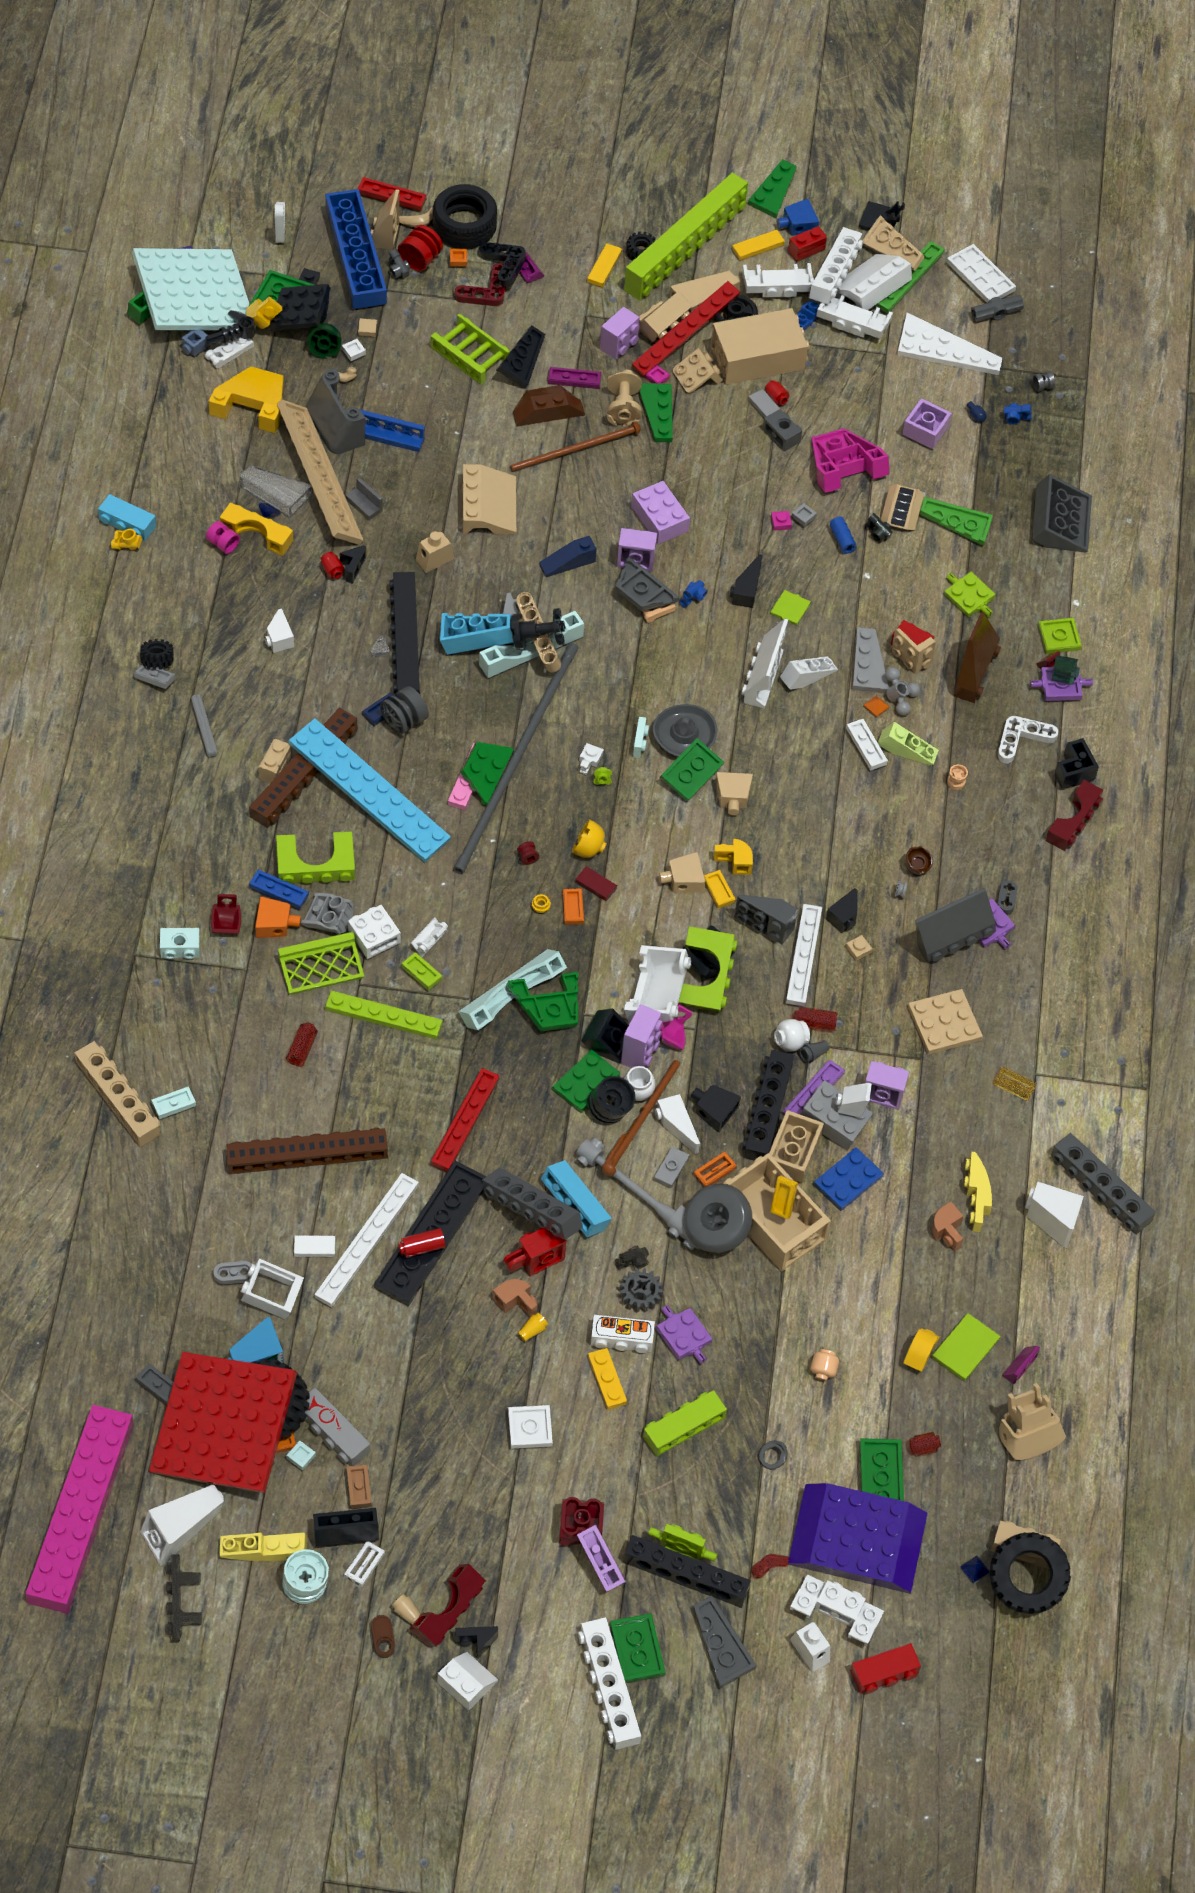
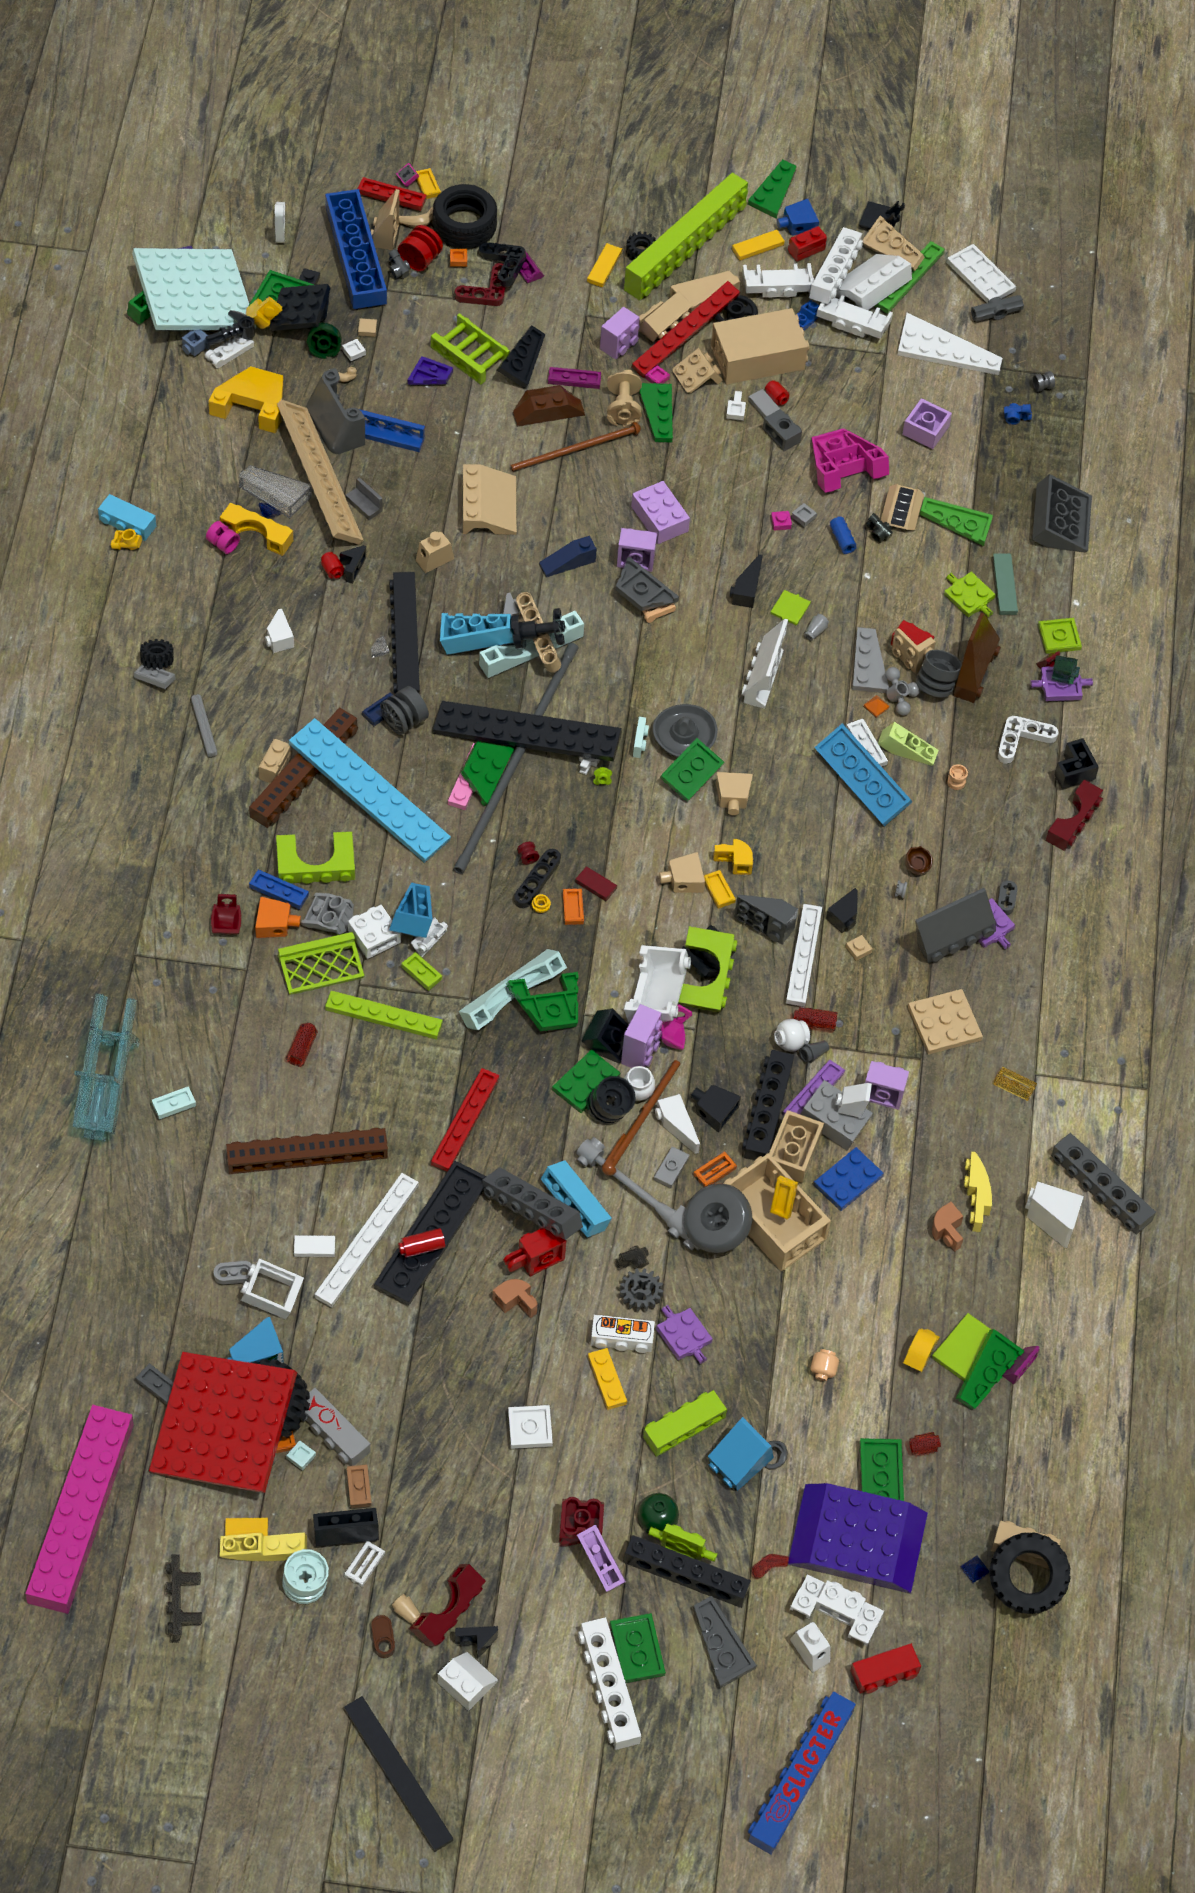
tan brick [74,1041,161,1147] -> none
white slope [140,1484,224,1566] -> none
light aqua brick [160,928,200,959] -> none
yellow cone [518,1313,548,1342] -> none
yellow cylinder [572,819,607,858] -> none
blue plate [680,580,708,607] -> none
white slope [780,657,838,690] -> none
dark blue cylinder [966,401,987,423] -> none
tan piece [999,1383,1066,1460] -> none
none -> clear light blue piece [72,993,140,1142]
none -> yellow tile [225,1518,268,1536]
none -> black tile [344,1696,453,1852]
none -> dark azure wedge [389,883,433,938]
none -> tile [396,163,419,187]
none -> dark purple wing [408,356,453,385]
none -> yellow tile [416,168,441,199]
none -> black plate [433,701,622,762]
none -> black beam [514,849,561,908]
none -> dark green cylinder [637,1493,679,1533]
none -> dark azure slope [708,1417,774,1491]
none -> white plate [726,391,746,420]
none -> blue brick [748,1691,856,1855]
none -> light grey cone [804,614,829,641]
none -> dark azure plate [814,723,912,826]
none -> dark grey wheel [916,650,962,697]
none -> green wing [956,1329,1024,1409]
none -> sand green tile [993,554,1018,615]

